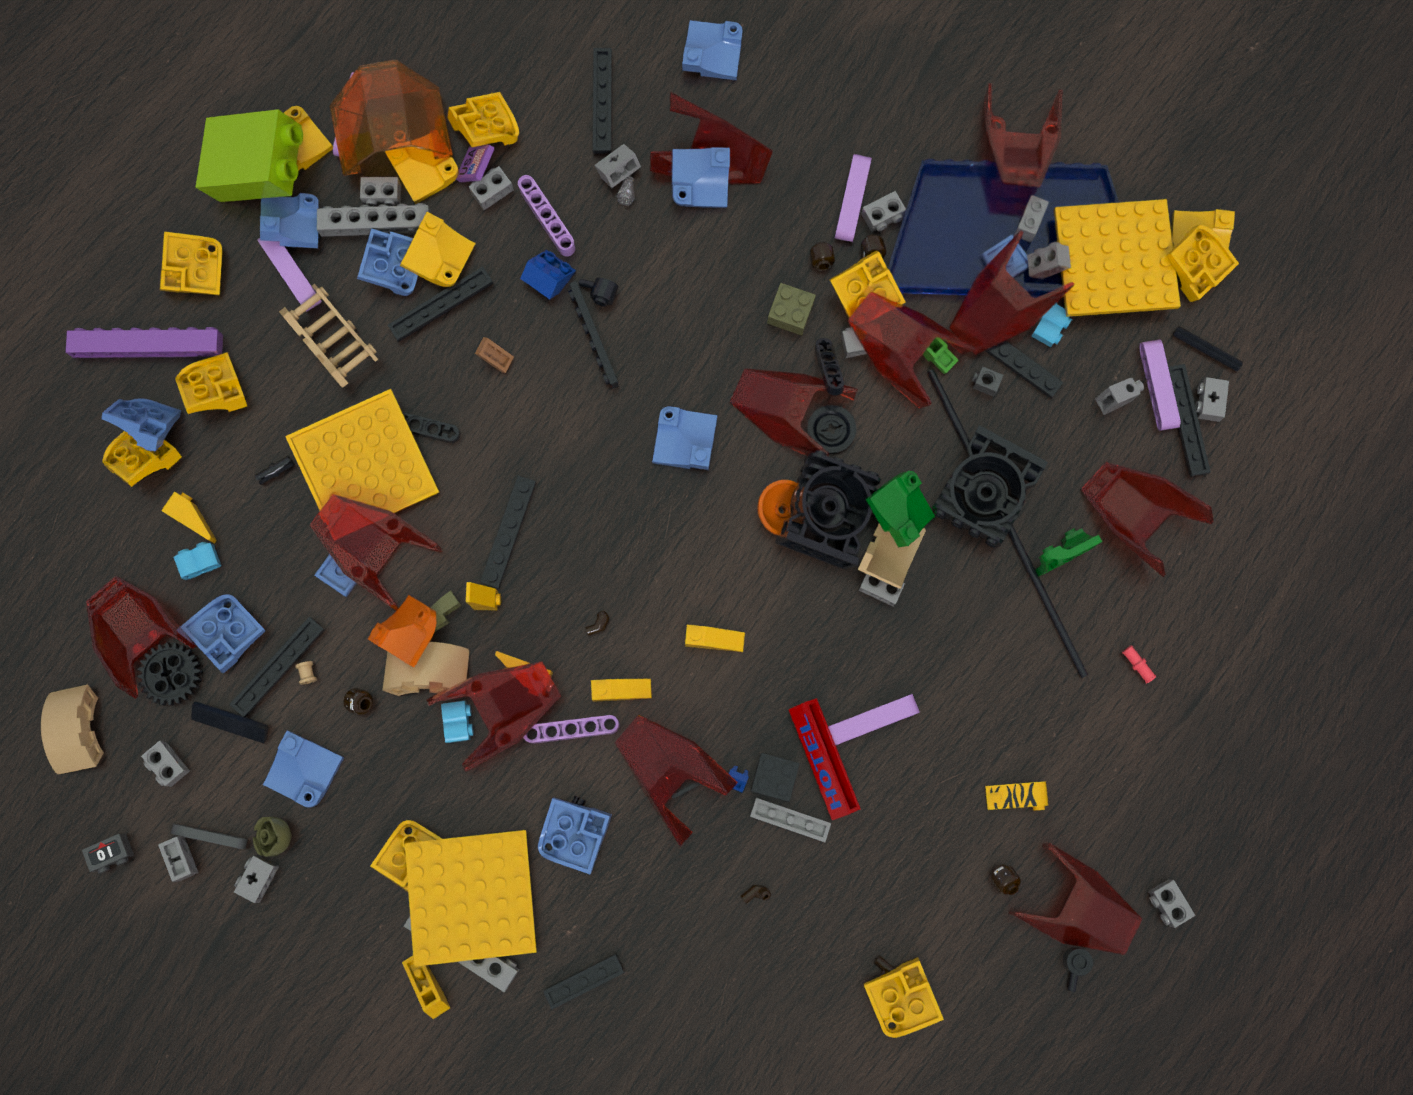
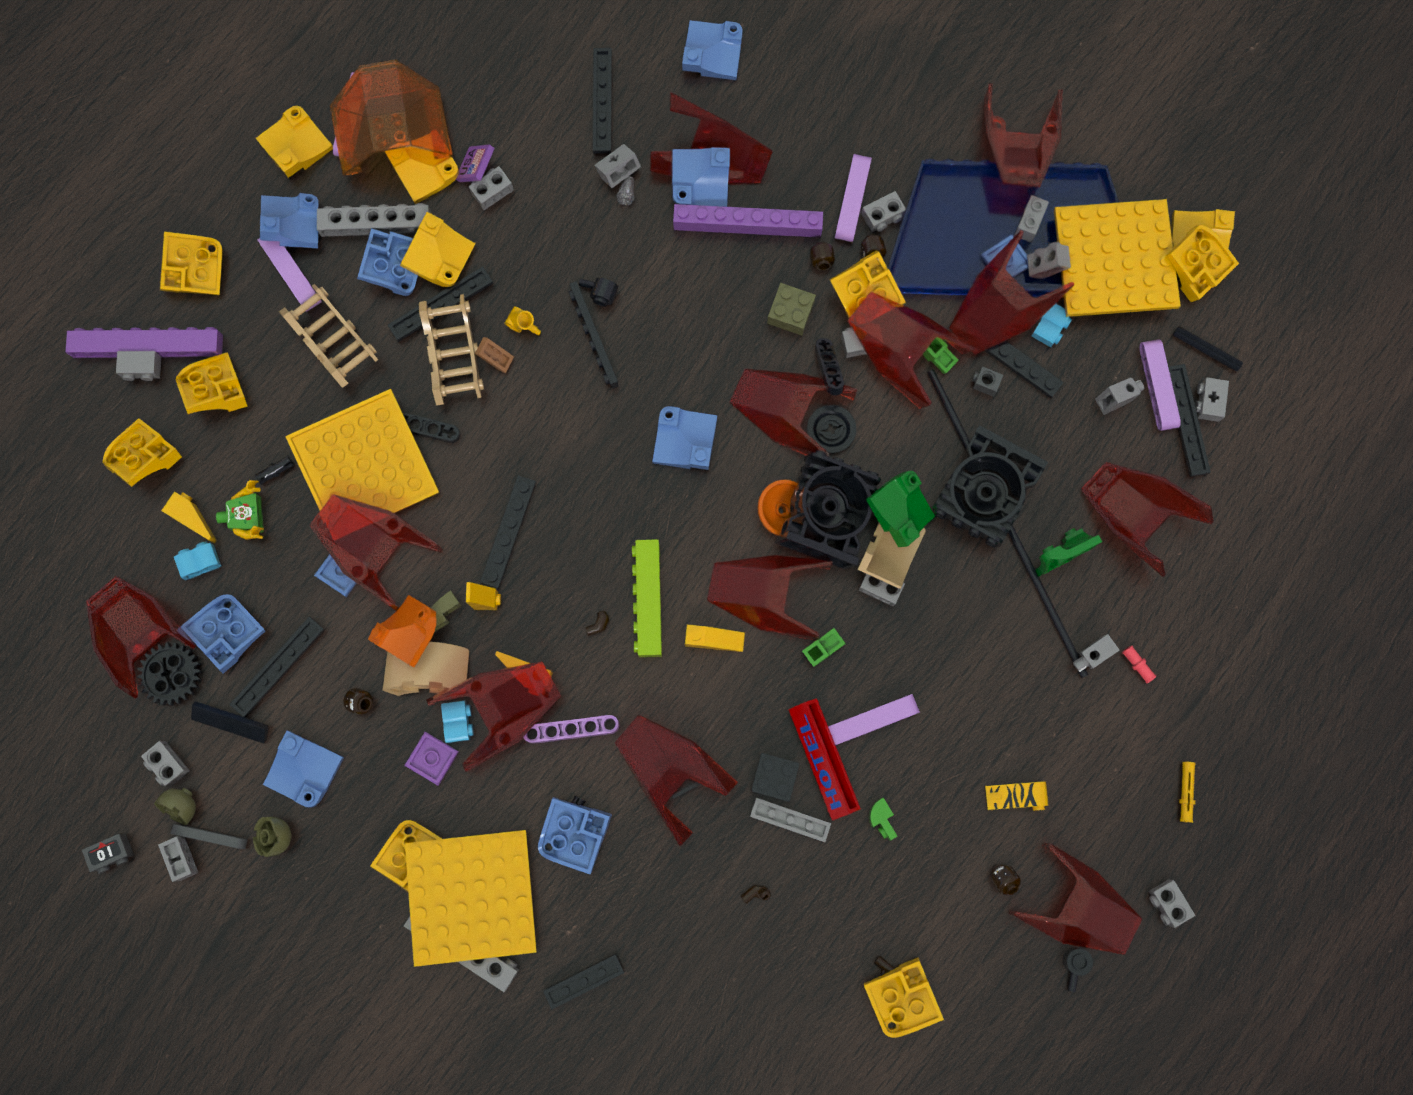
tan panel [41,684,104,774] -> none
medium blue slope [102,398,181,451] -> none
lime brick [196,109,303,202] -> none
light grey brick [234,855,279,903] -> none
tan bush [295,661,317,685] -> none
light grey brick [360,177,401,207] -> none
yellow slope [402,956,450,1019] -> none
yellow slope [447,92,519,147] -> none
lavender beam [518,175,575,256] -> none
blue slope [520,250,576,299] -> none
yellow slope [591,679,652,702] -> none
blue tile [724,766,749,792] -> none
none -> light grey brick [116,351,161,381]
none -> olive cylinder [154,788,196,825]
none -> torso [216,480,264,540]
none -> medium lavender tile [404,732,459,786]
none -> tan fence [419,294,484,406]
none -> yellow piece [504,307,541,335]
none -> lime brick [632,540,662,657]
none -> medium lavender brick [673,204,823,238]
none -> clear red windscreen [707,555,833,641]
none -> bright green brick [802,628,846,667]
none -> bright green brick [869,798,897,840]
none -> light grey torso [1073,634,1119,672]
none -> yellow pin [1179,762,1195,823]

